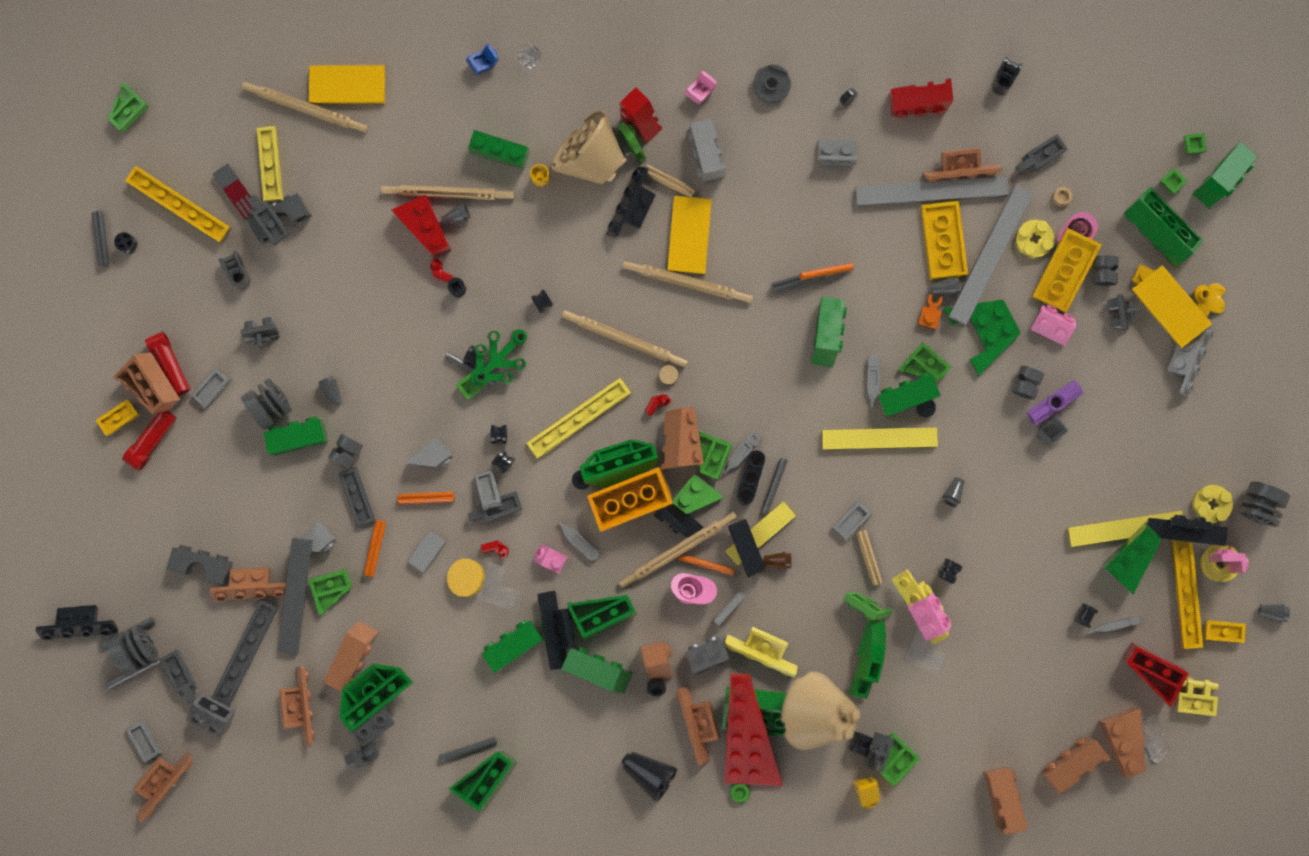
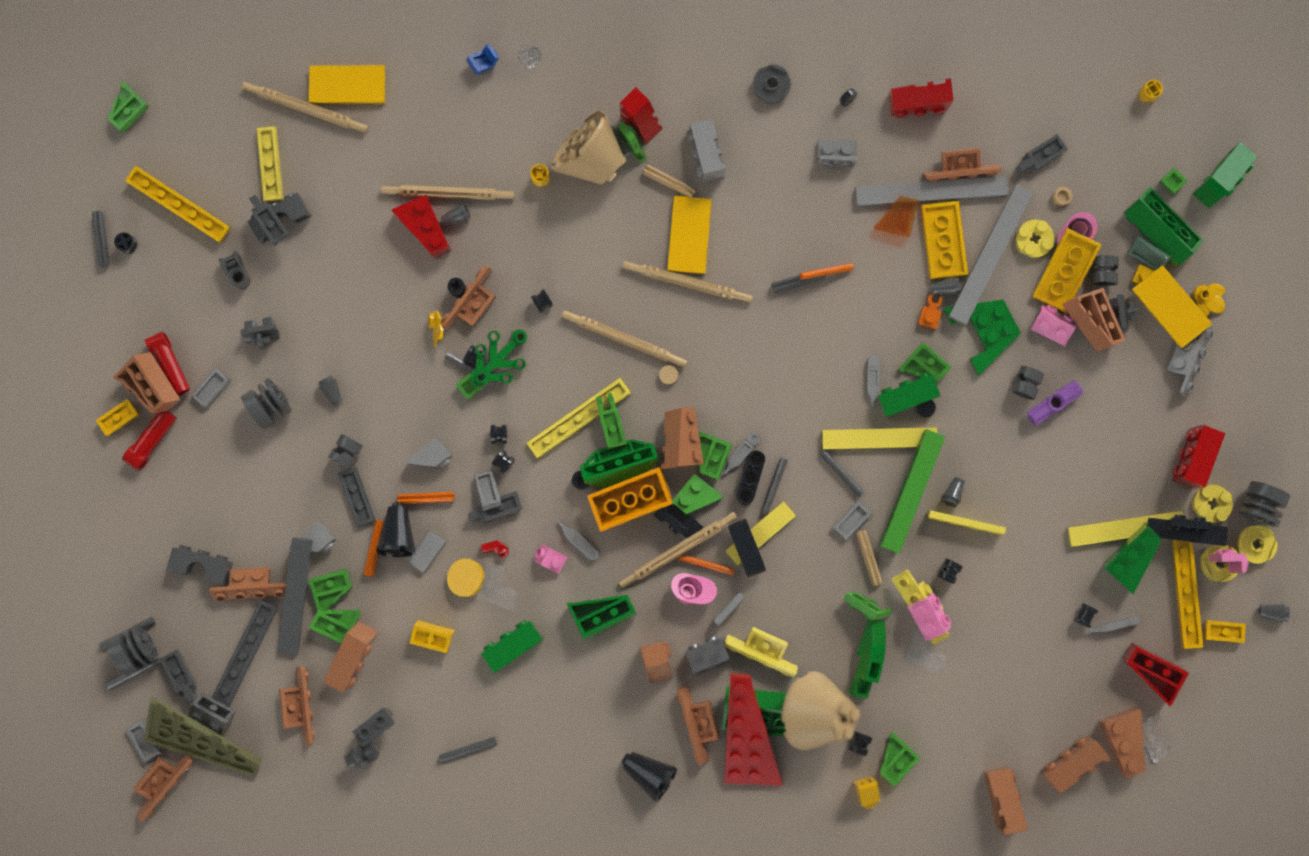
black bracket [35,605,119,640] -> none
tile [212,163,255,221] -> none
green brick [263,416,328,456] -> none
green wedge [339,663,413,733] -> none
red arm [430,258,453,283] -> none
green wedge [448,751,518,812] -> none
green brick [468,130,530,170] -> none
black bracket [537,591,575,670] -> none
green wedge [562,646,633,694] -> none
black bracket [606,167,656,237] -> none
red arm [644,394,671,416] -> none
black tile [647,679,666,696] -> none
bright pink bracket [685,71,717,105] -> none
bright green tile [730,784,750,803] -> none
reddish brown cone [763,551,792,570] -> none
green wedge [810,296,847,367] -> none
dark grey hips [864,732,894,772] -> none
black piece [992,56,1023,95] -> none
dark grey bracket [1037,415,1069,447] -> none
light yellow plate [1175,677,1218,716] -> none
bright green plate [1183,133,1207,155] -> none
none -> olive wing [143,697,261,777]
none -> bright green wing [309,610,362,644]
none -> black cone [376,503,416,558]
none -> yellow hinge [409,620,455,653]
none -> yellow plate [428,311,443,347]
none -> nougat bracket [441,265,496,331]
none -> bright green hinge [596,393,627,449]
none -> dark grey bar [819,450,864,497]
none -> clear orange wing [874,196,919,237]
none -> bright green piece [879,429,946,554]
none -> light yellow tile [926,511,1006,535]
none -> nougat wedge [1062,288,1125,352]
none -> sand green tile [1127,236,1171,271]
none -> yellow wheel [1139,80,1163,103]
none -> red brick [1172,425,1226,489]
none -> light yellow plate [1236,525,1278,564]

